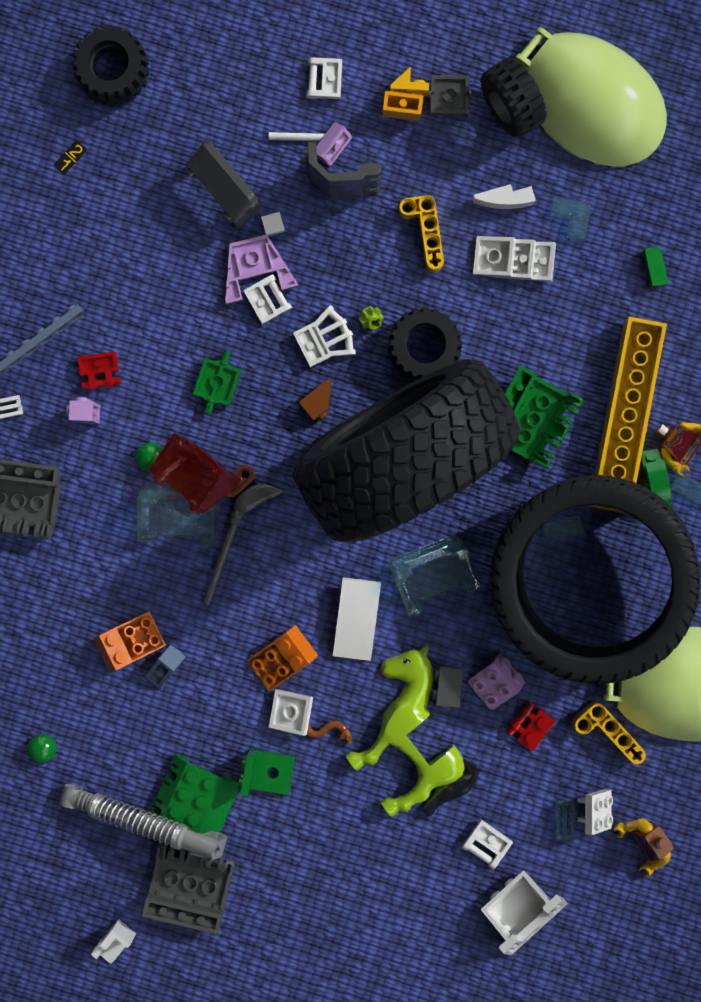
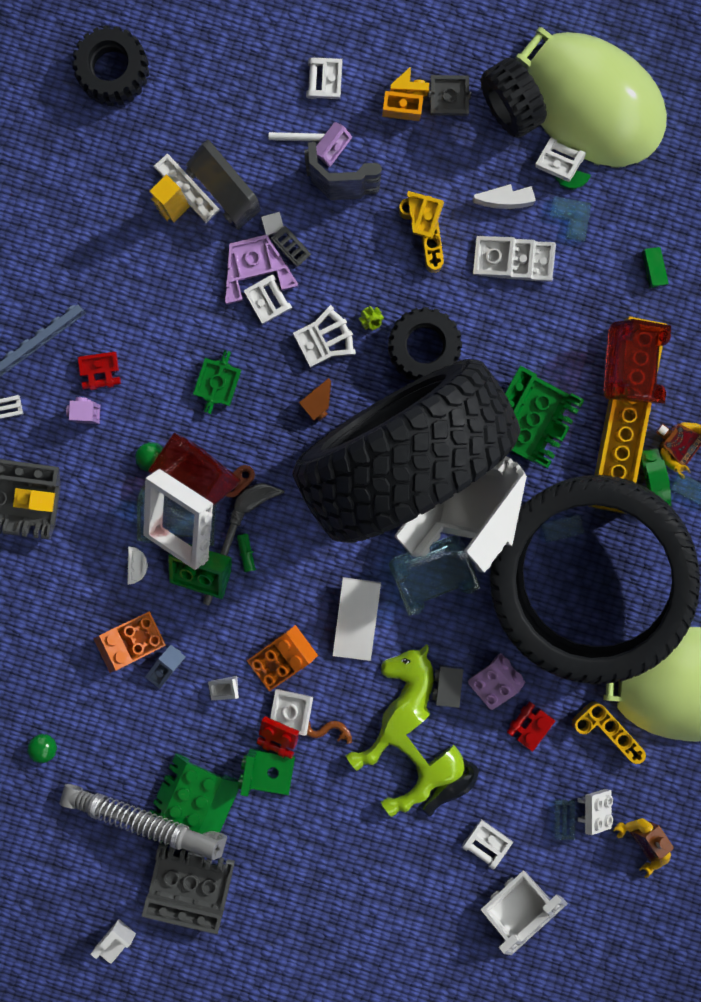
black sticker [54,140,87,174] -> none
none -> yellow slope [13,488,55,512]
none -> white tile [128,546,148,585]
none -> white window [143,469,213,570]
none -> yellow brick [150,174,190,223]
none -> white tile [154,153,220,223]
none -> green slope [168,544,232,599]
none -> white slope [208,676,239,700]
none -> green axle [237,534,256,572]
none -> red plate [256,716,300,759]
none -> dark grey slope [271,225,311,267]
none -> white windscreen [395,456,527,573]
none -> yellow wing [407,191,444,239]
none -> white plate [535,138,586,182]
none -> green tile [555,170,591,190]
none -> clear red windscreen [604,319,671,404]

